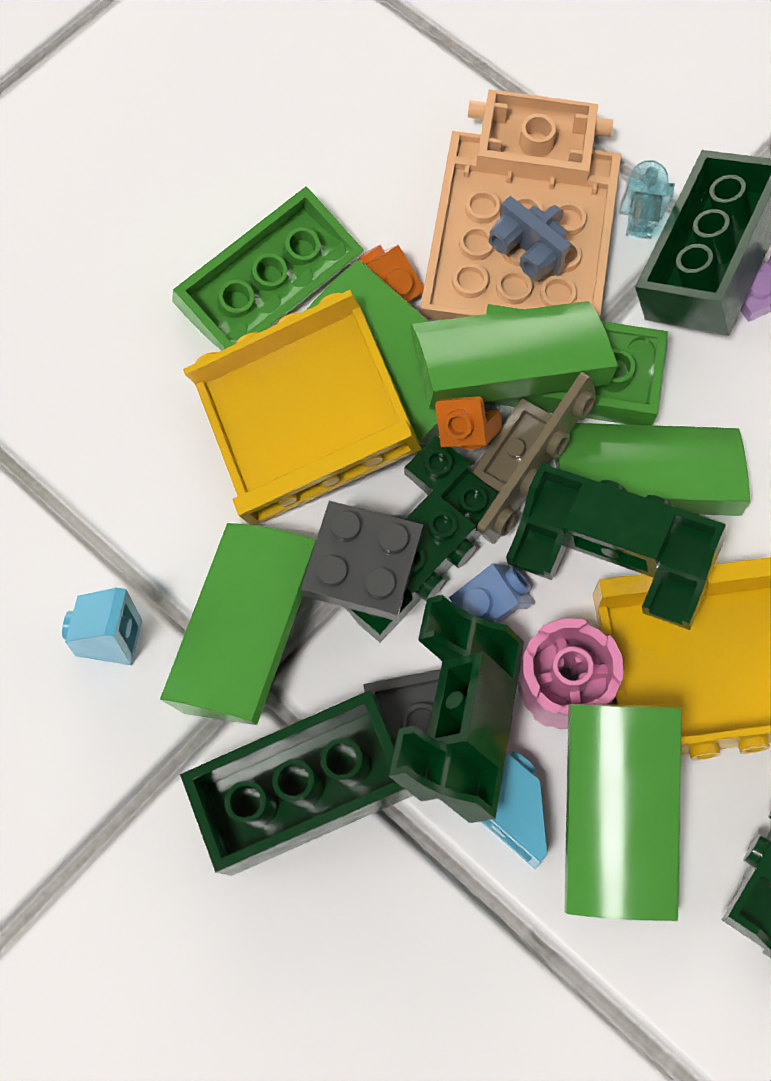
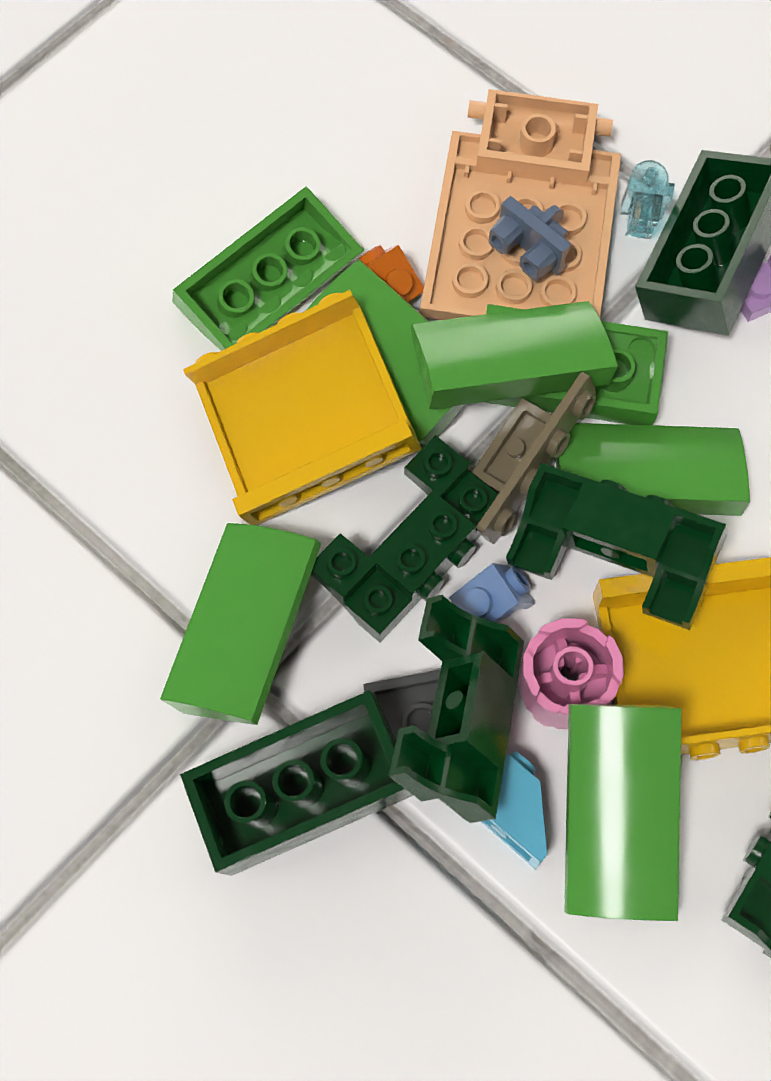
medium azure slope [62,587,142,666] -> none
dark grey plate [301,500,423,621] -> none
orange bracket [435,396,503,449] -> none

